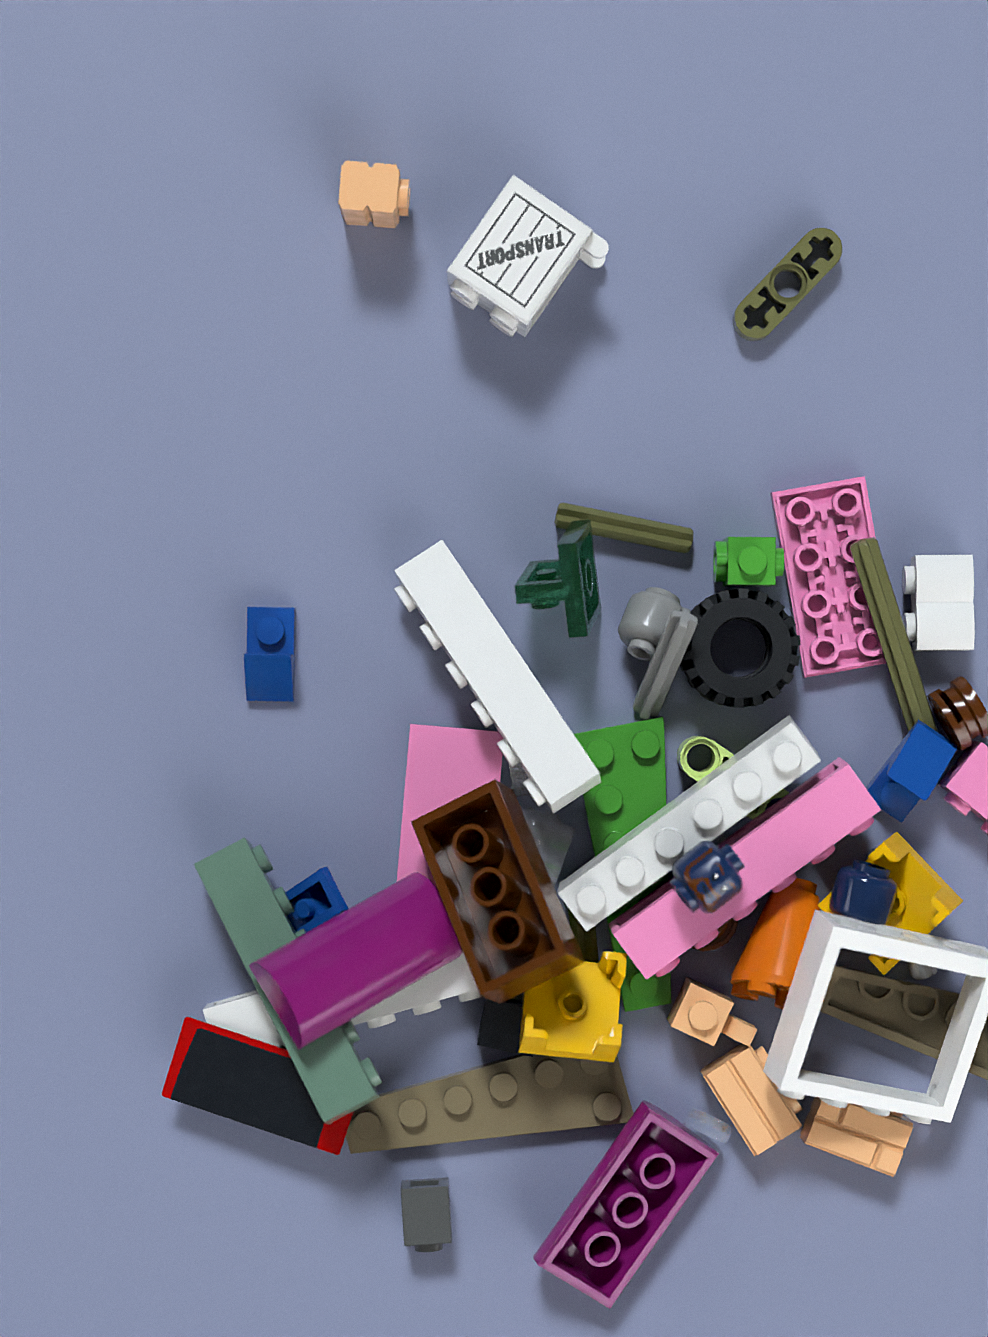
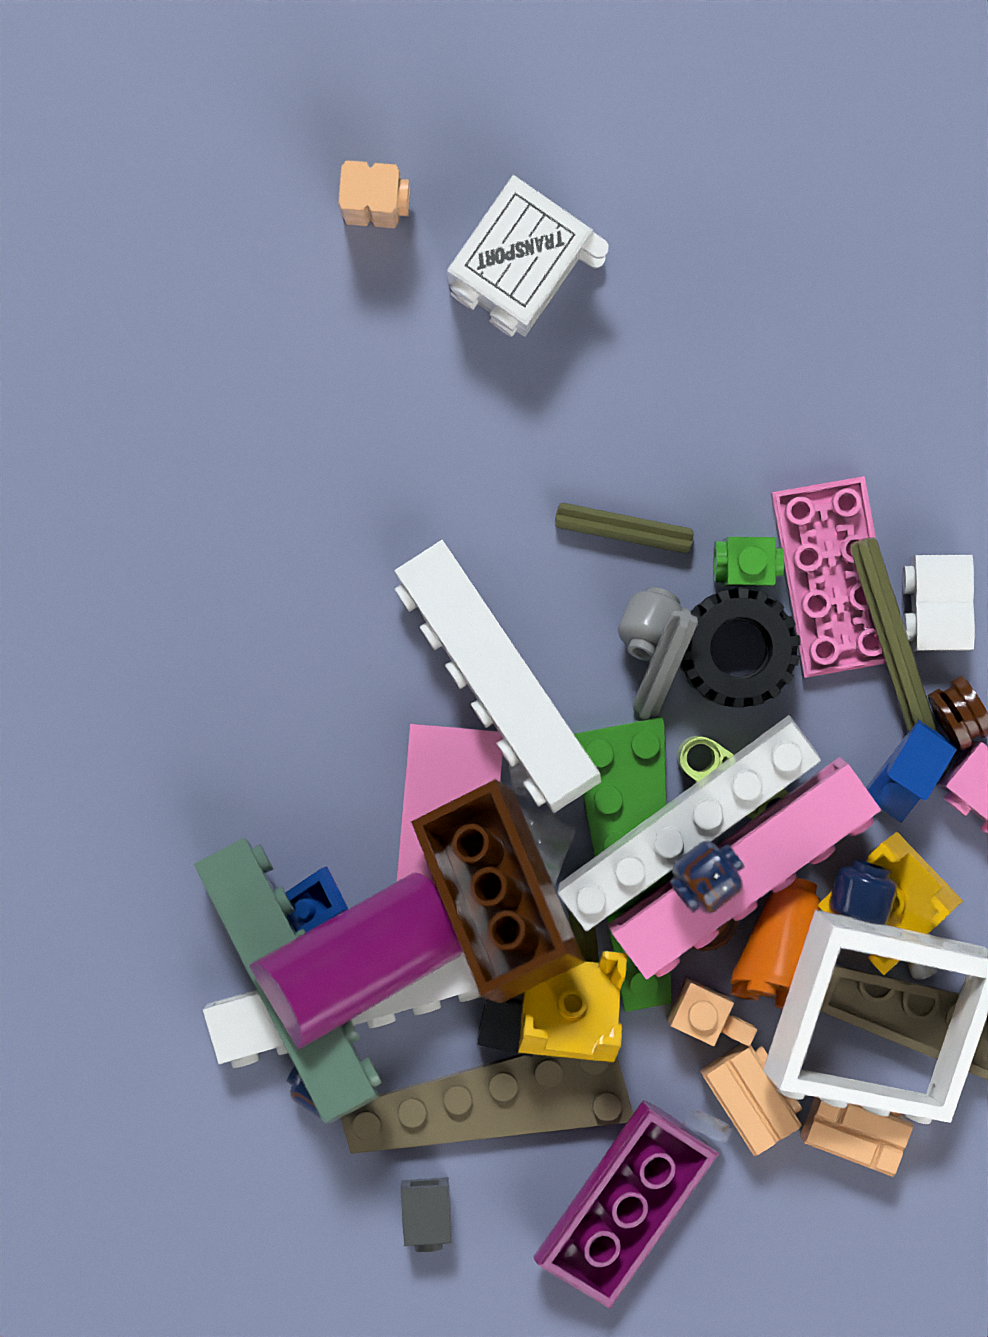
black sticker [162,1017,354,1155] -> none
blue slope [244,607,296,702] -> none
clear green bracket [514,519,602,638] -> none
olive beam [733,228,842,341] -> none

